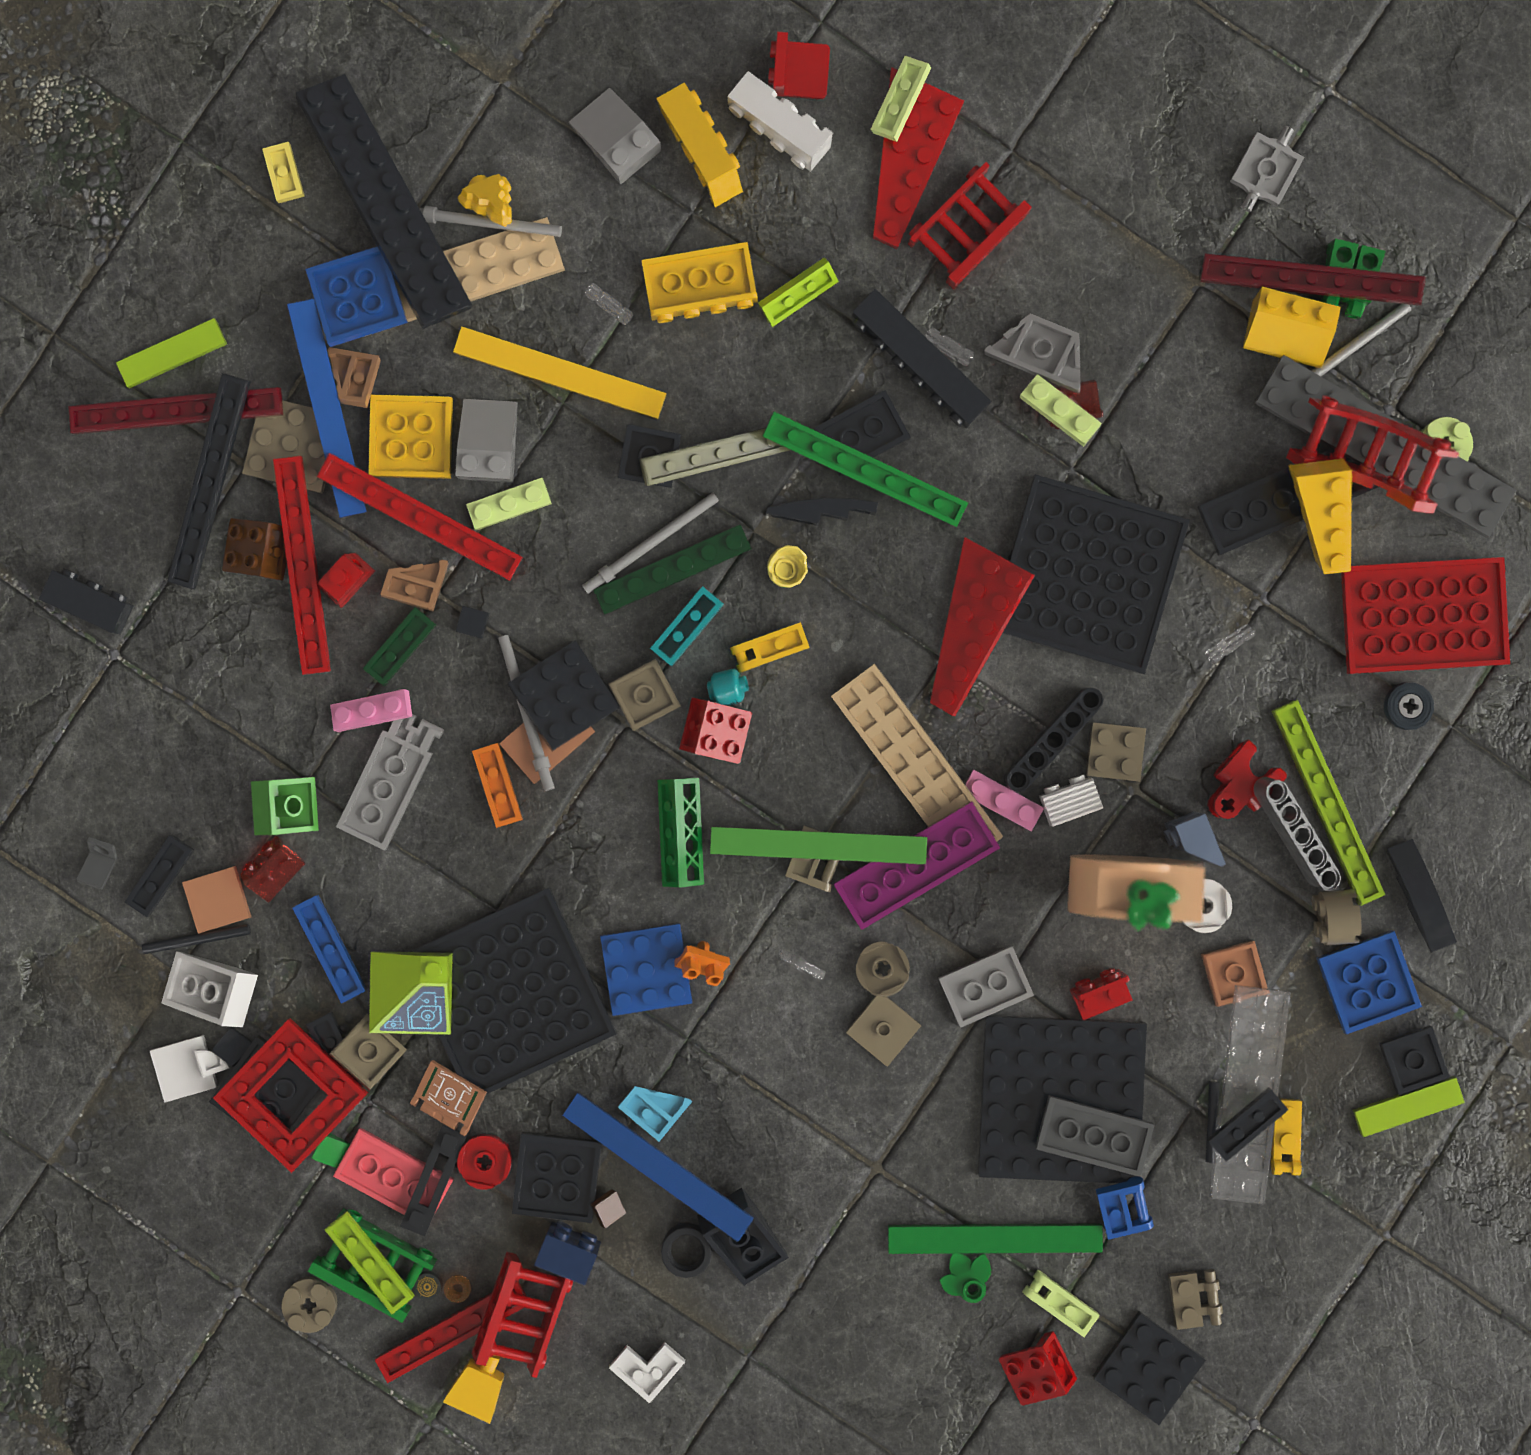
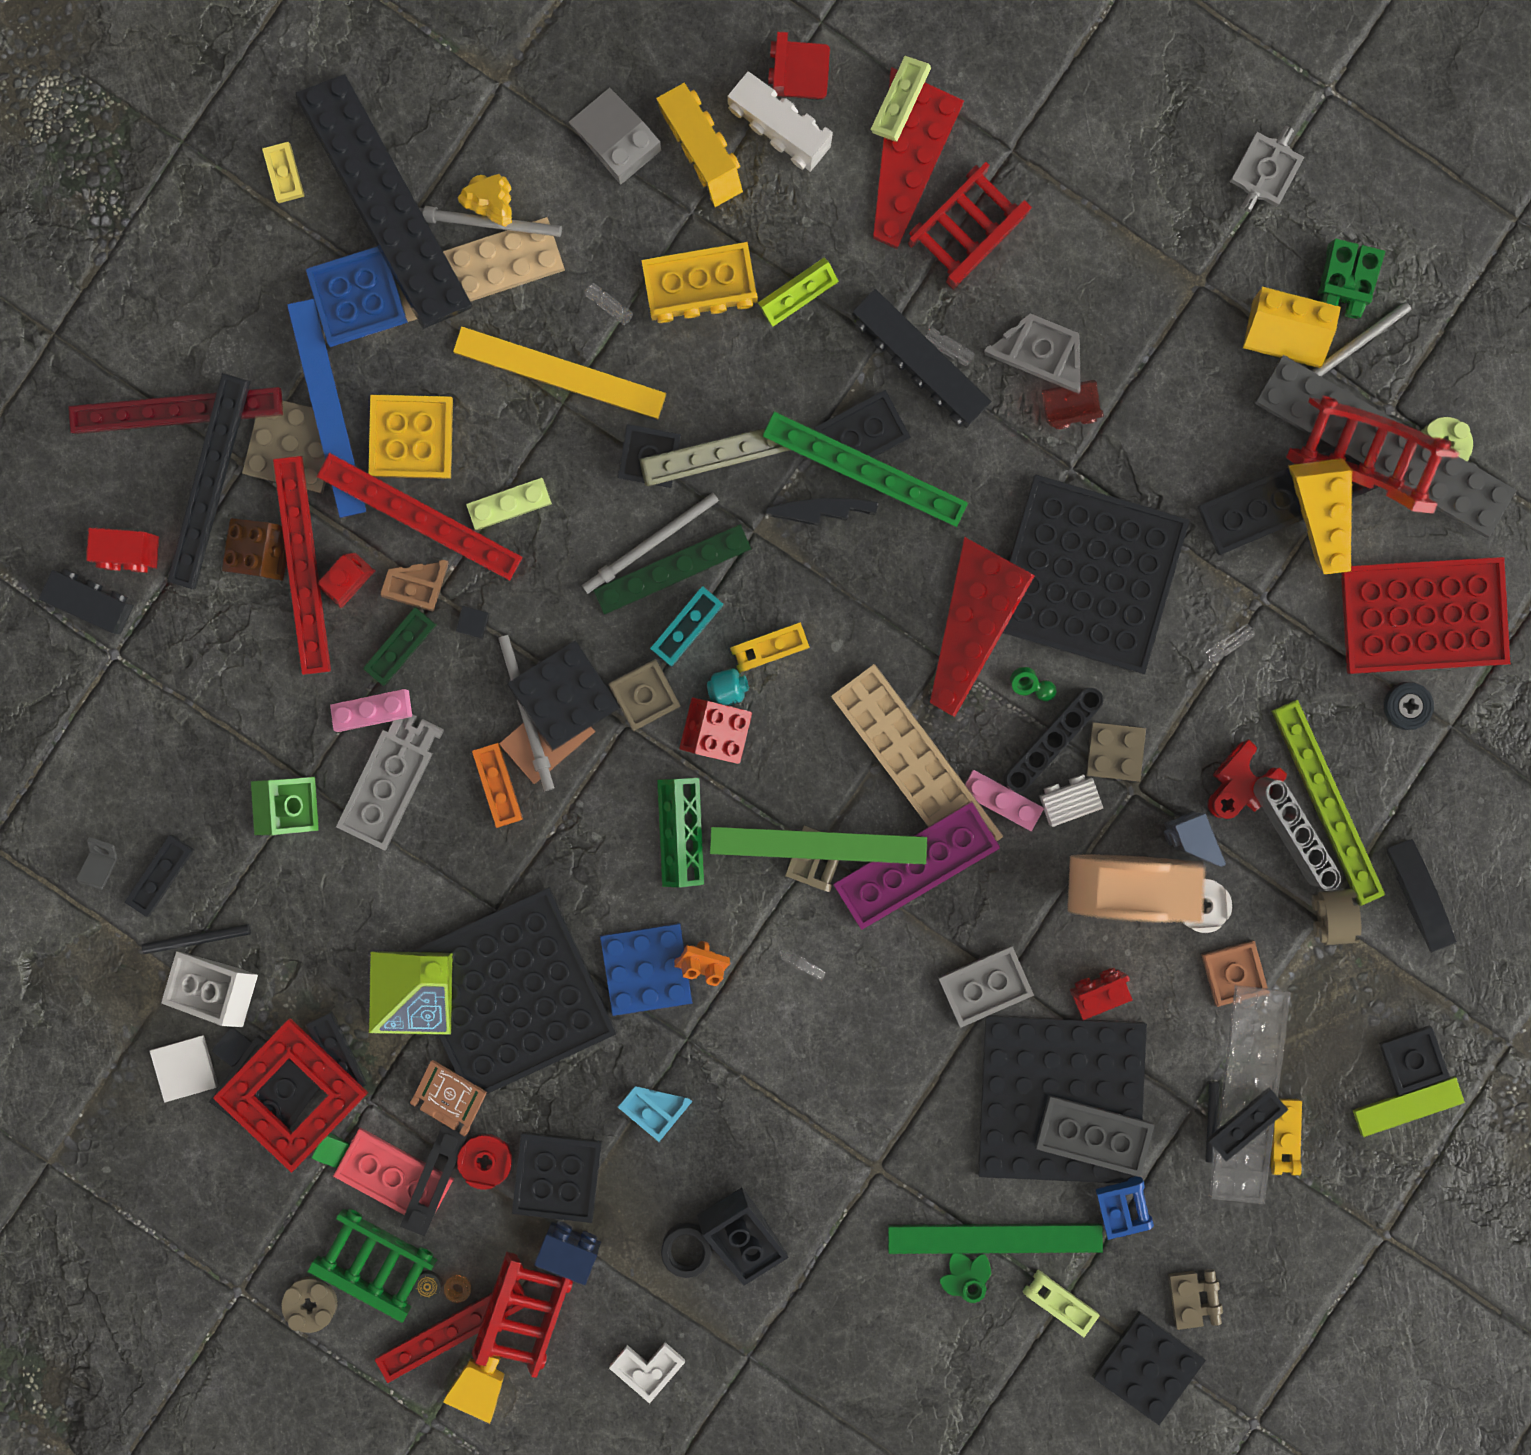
lime tile [116,318,227,388] -> none
nougat tile [182,866,251,934] -> none
white tile [193,1050,229,1078] -> none
clear red bracket [240,836,305,903] -> none
blue plate [293,895,367,1004] -> none
lime tile [324,1211,415,1314] -> none
medium nougat wing [328,347,381,408] -> none
dark tan plate [329,1014,407,1091] -> none
light grey slope [456,399,518,483] -> none
blue tile [562,1093,754,1242] -> none
tile [590,1189,626,1228] -> none
light yellow hair [767,545,808,588] -> none
dark tan plate [846,996,921,1067] -> none
dark tan plate [856,942,910,997] -> none
red bracket [999,1331,1077,1406] -> none
yellowish green plate [1020,374,1102,447] -> none
green plate [1127,880,1180,931] -> none
dark red tile [1201,253,1426,306] -> none
blue plate [1317,930,1422,1034] -> none
none -> red brick [87,528,159,573]
none -> green plate [1010,667,1056,701]

